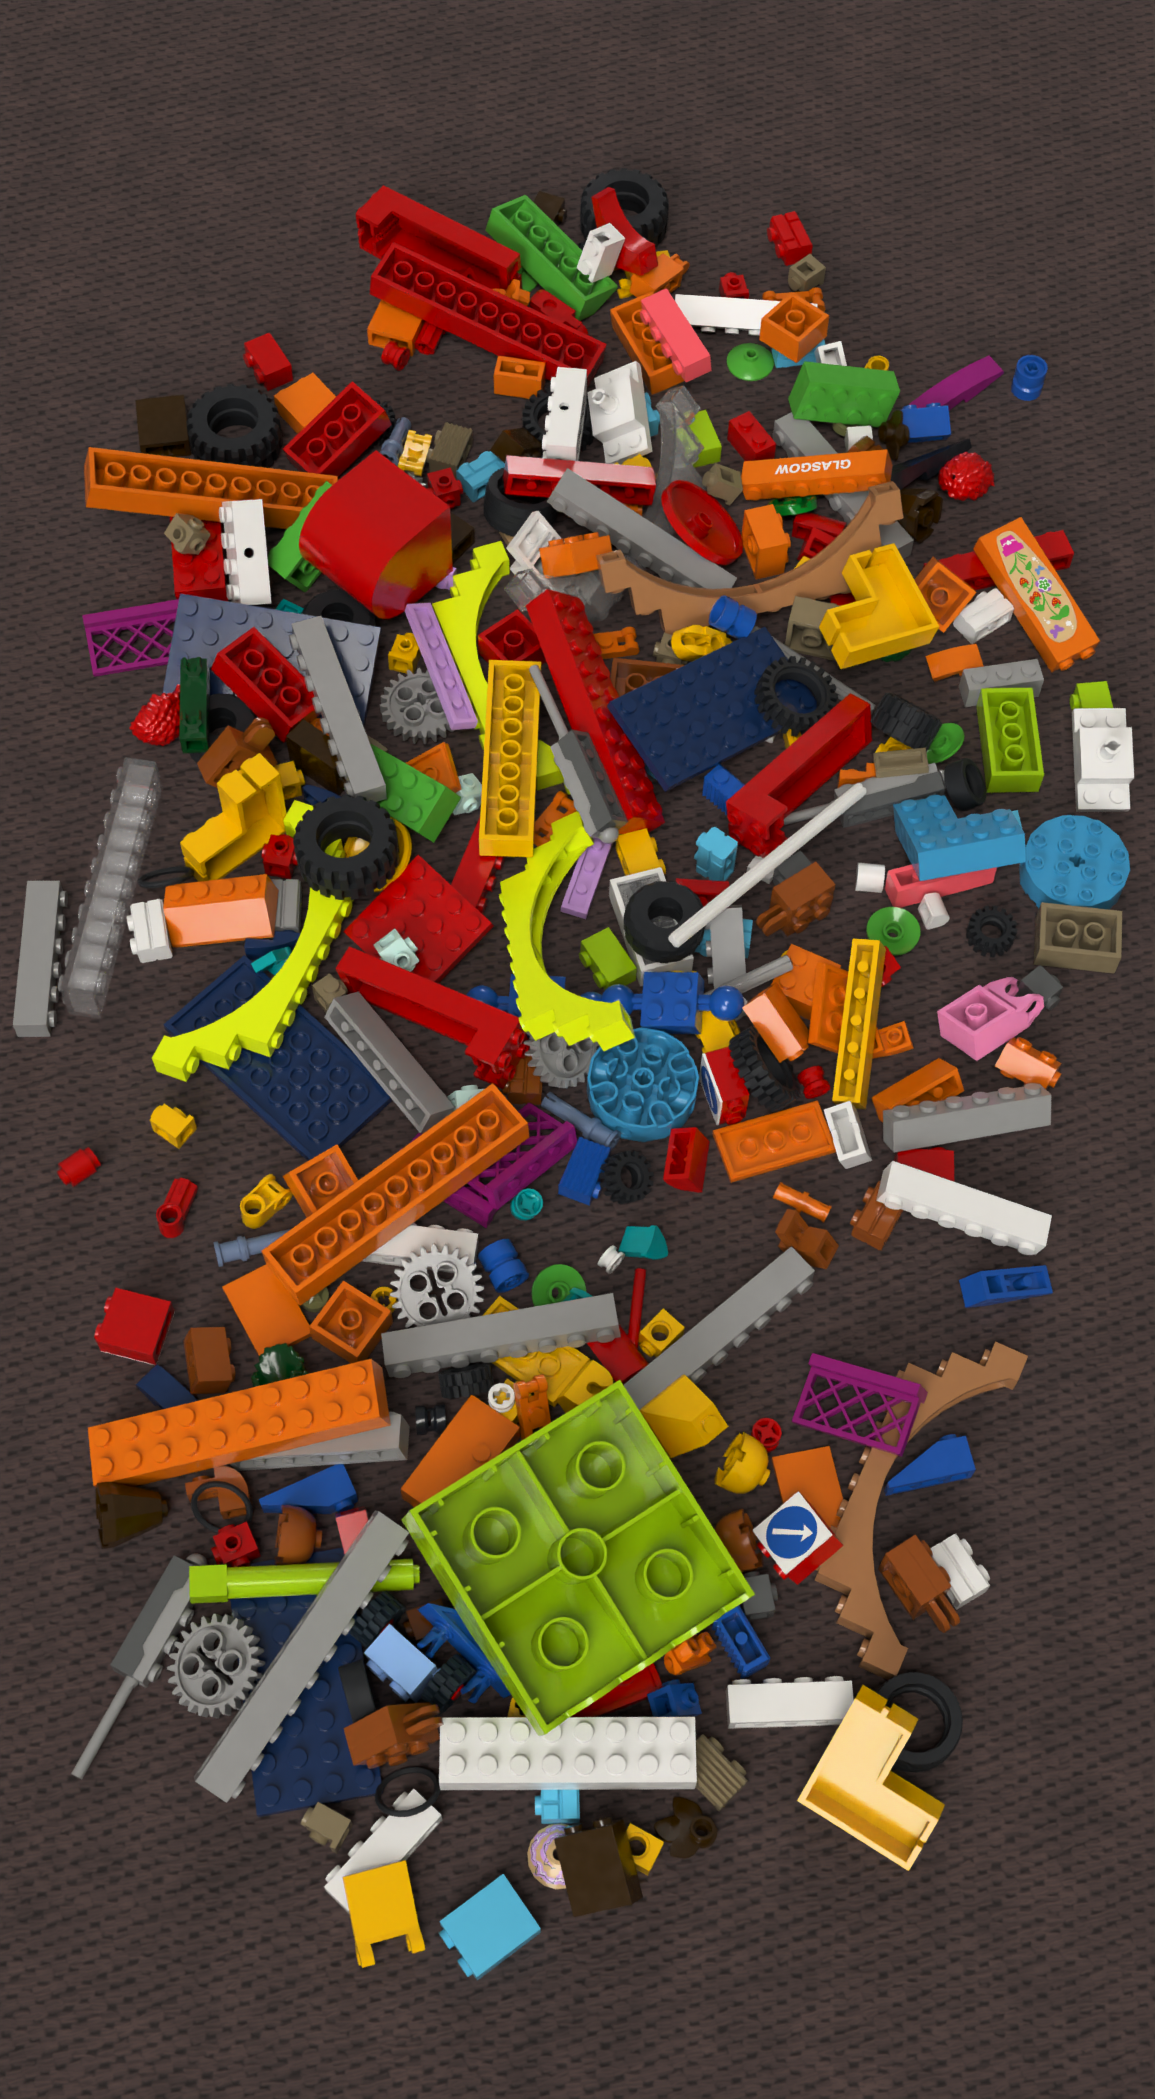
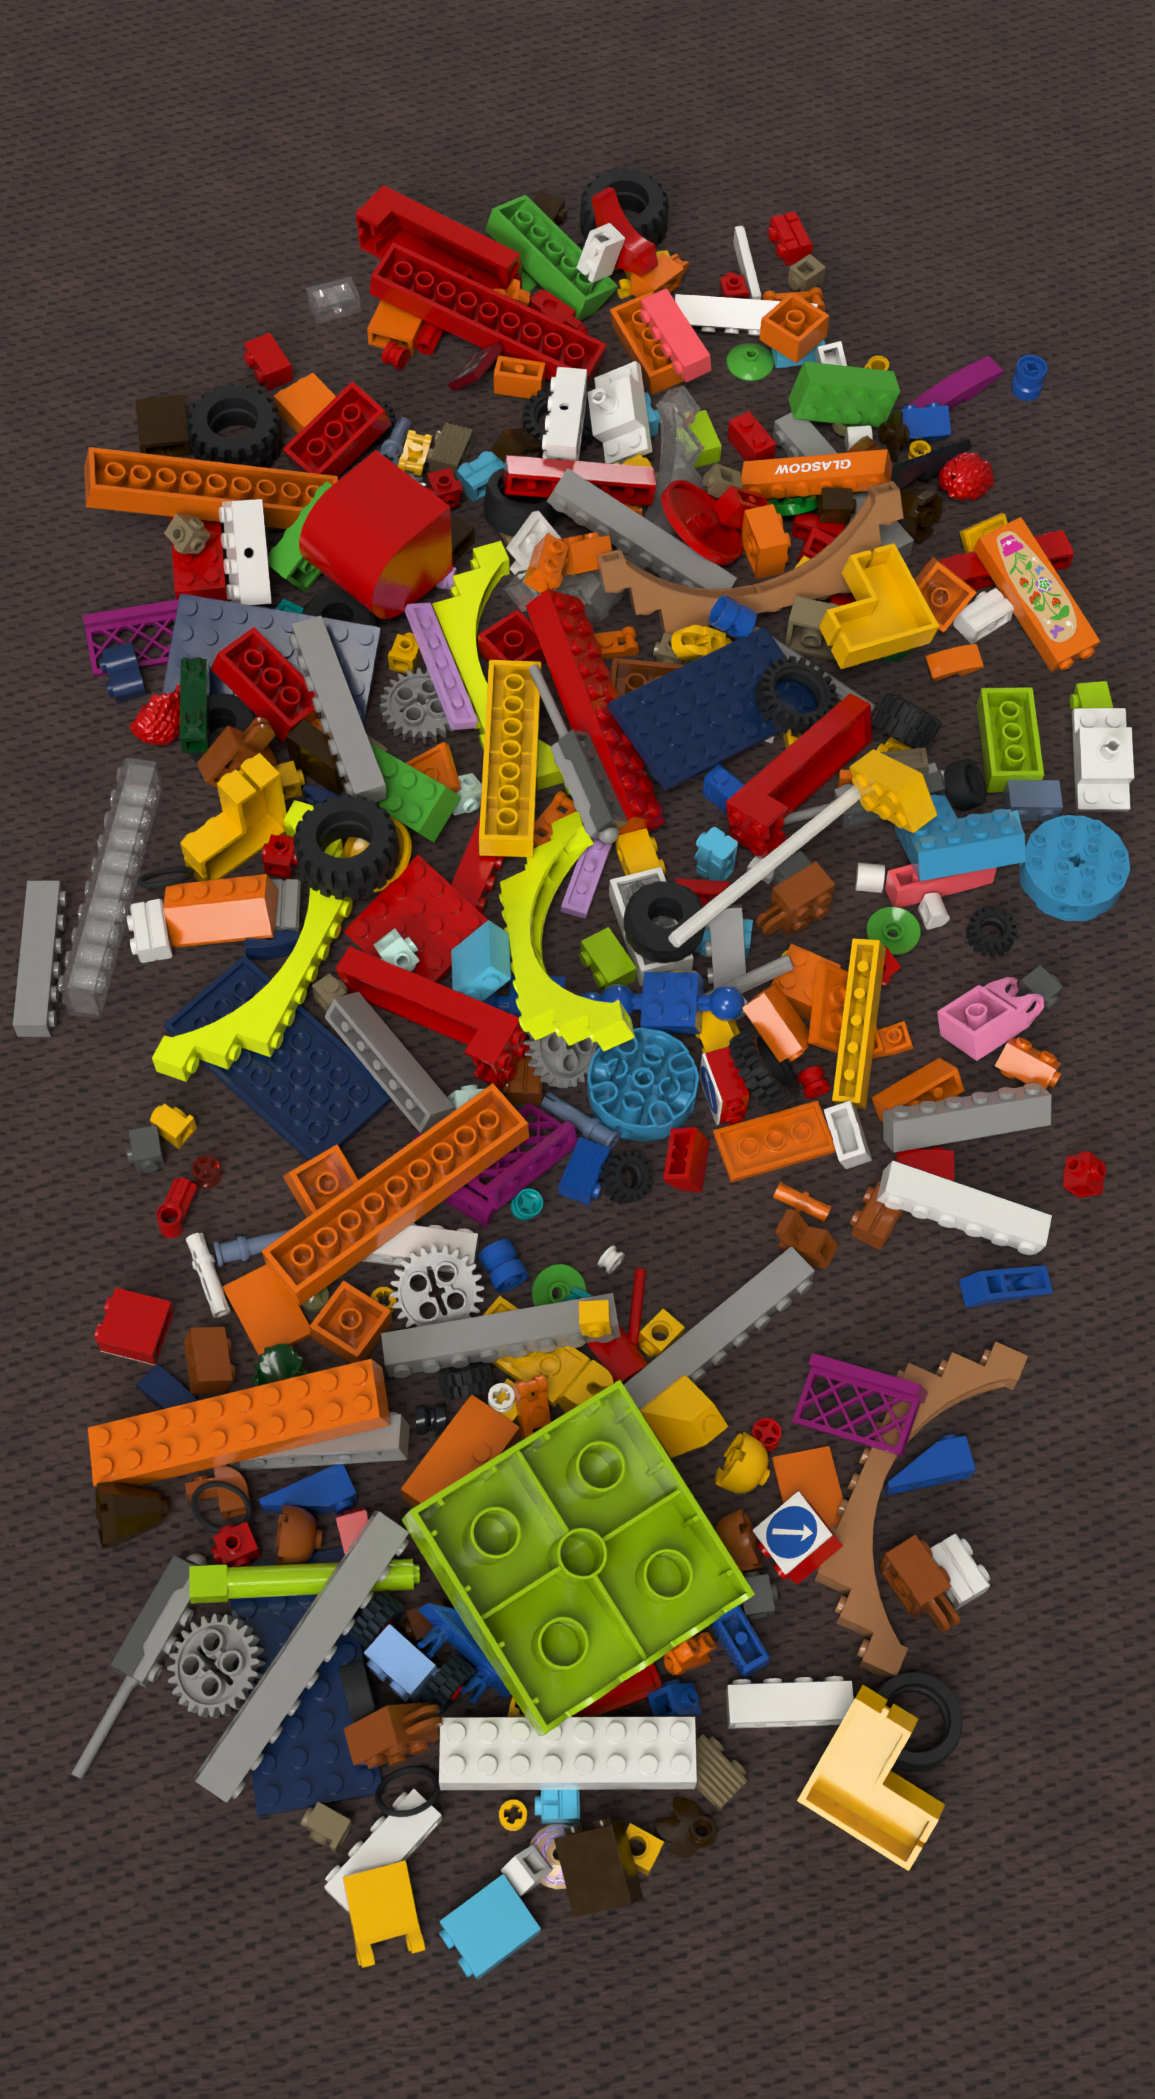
red brick [56,1147,101,1187] -> none
yellow piece [240,1174,293,1229] -> none
teal tile [251,946,292,975] -> none
teal tile [618,1225,668,1259] -> none
bright green dish [926,723,965,764] -> none
light grey brick [959,659,1044,707] -> none
dark tan brick [1034,902,1122,973] -> none
none -> dark blue brick [99,642,147,703]
none -> dark grey brick [126,1125,165,1173]
none -> white pin [186,1233,231,1318]
none -> clear red wheel [191,1155,222,1189]
none -> clear brick [306,276,361,324]
none -> dark red tile [447,342,504,391]
none -> medium azure brick [451,920,511,1002]
none -> yellow bush [499,1800,527,1831]
none -> white plate [501,1845,552,1897]
none -> orange brick [524,533,569,593]
none -> yellow plate [579,1300,612,1338]
none -> red brick [713,485,769,531]
none -> white tile [733,226,761,300]
none -> dark brown brick [818,488,856,524]
none -> yellow brick [849,749,937,833]
none -> yellow bush [908,440,931,460]
none -> yellow plate [960,513,1008,553]
none -> sand blue brick [1002,780,1063,822]
none -> red brick [1063,1151,1106,1198]

